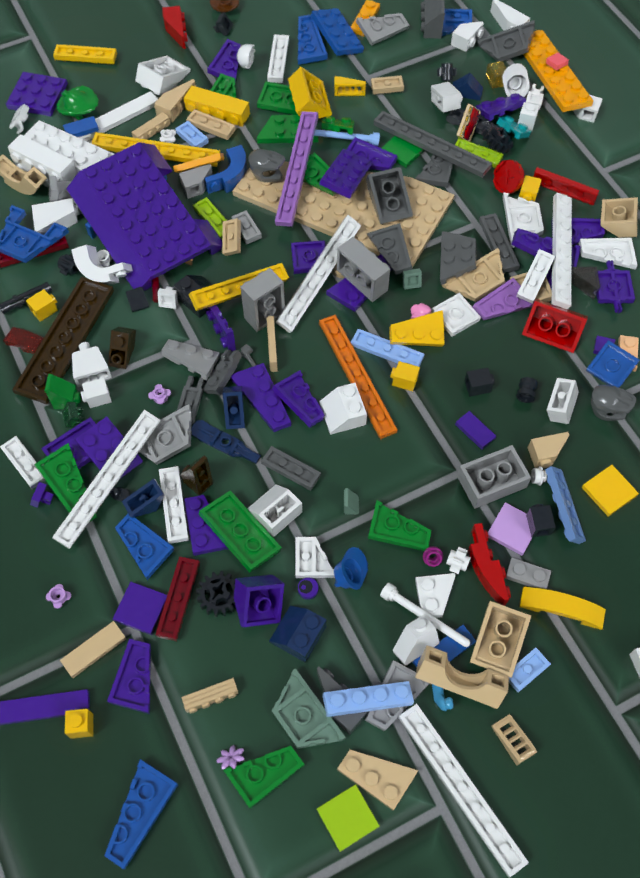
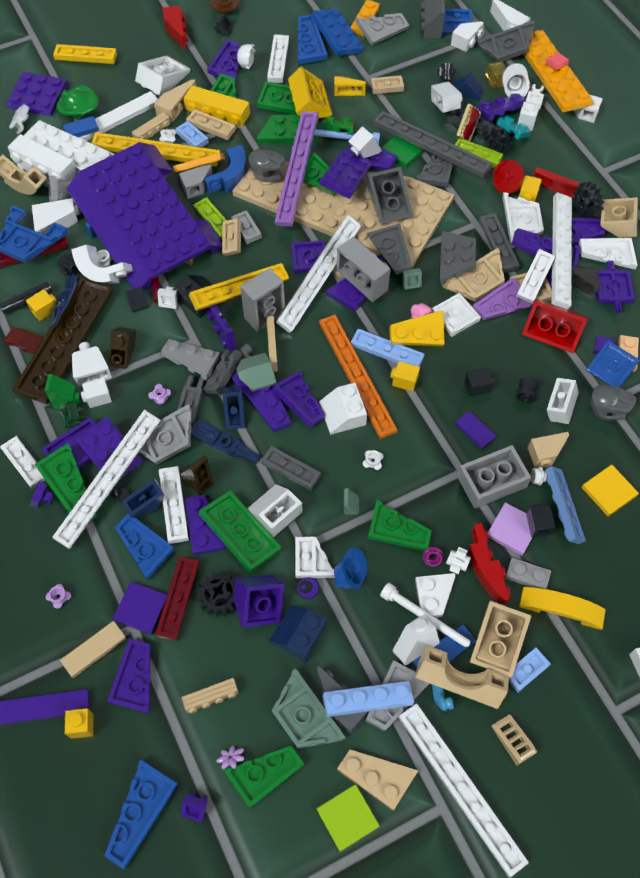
none -> dark blue piece [50,274,77,329]
none -> dark purple tile [181,790,208,823]
none -> sand green slope [236,353,276,391]
none -> white slope [348,127,382,158]
none -> white plate [363,450,384,470]
none -> black gear [572,181,605,219]

